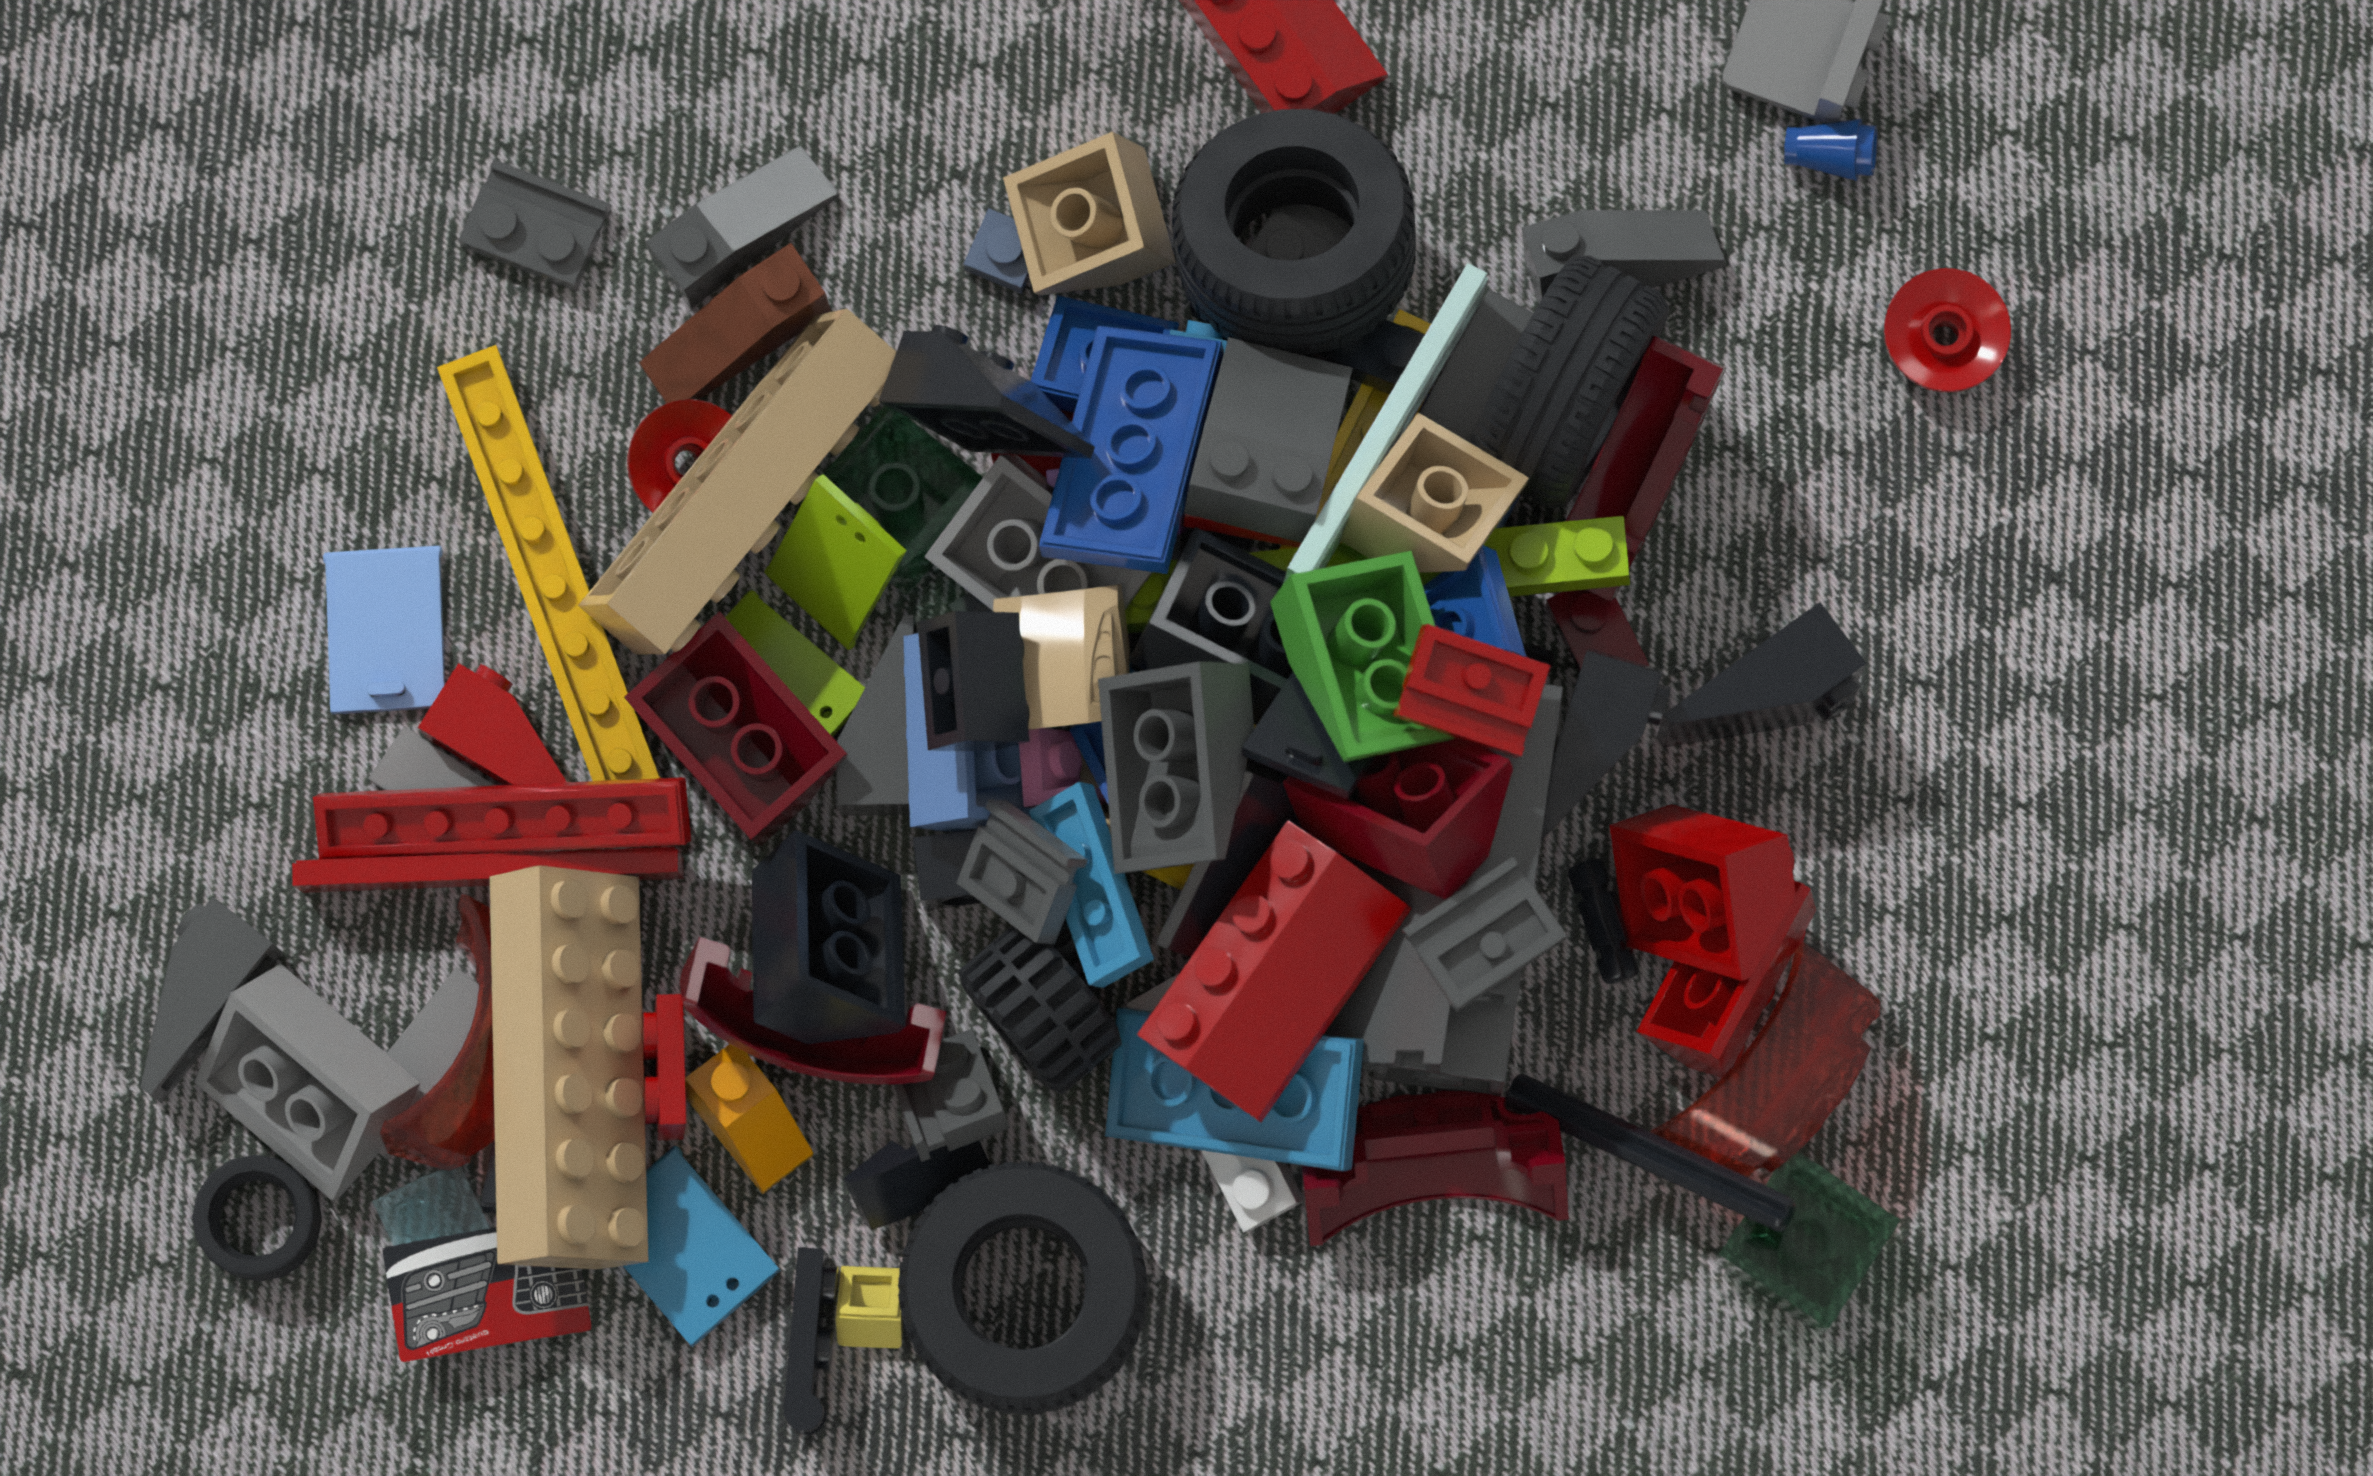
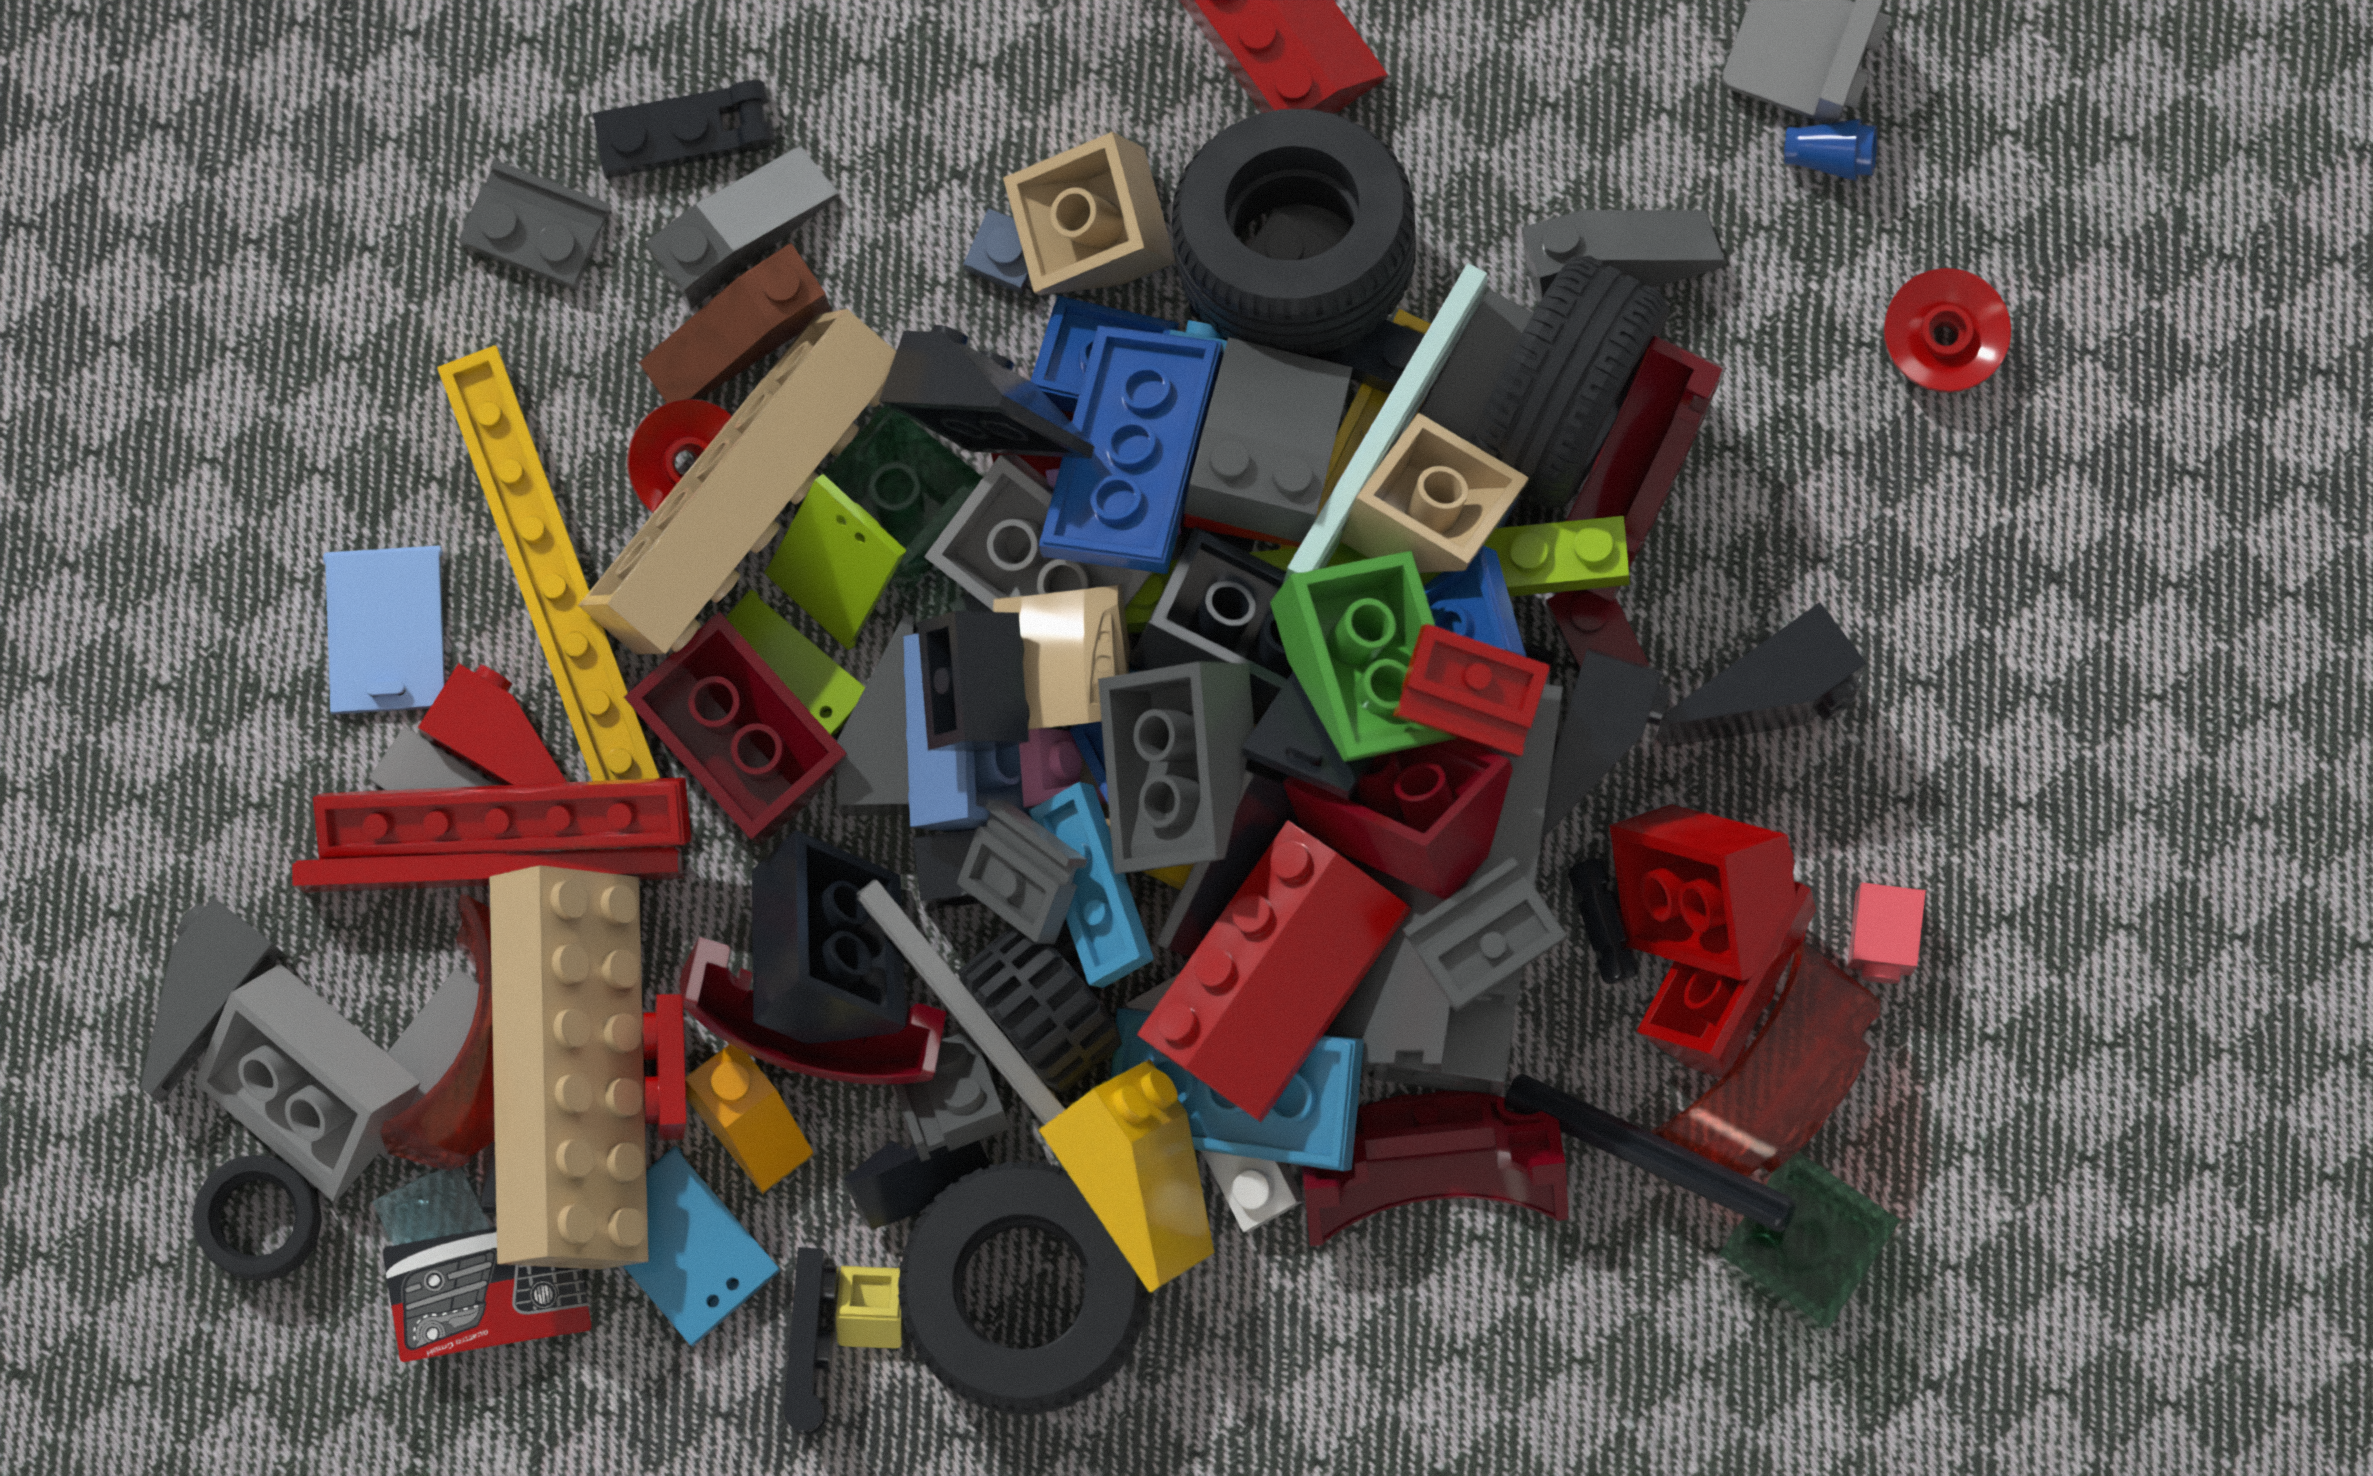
none -> black plate [593,80,776,179]
none -> light grey tile [856,880,1066,1126]
none -> yellow slope [1039,1059,1214,1293]
none -> coral brick [1847,882,1926,984]

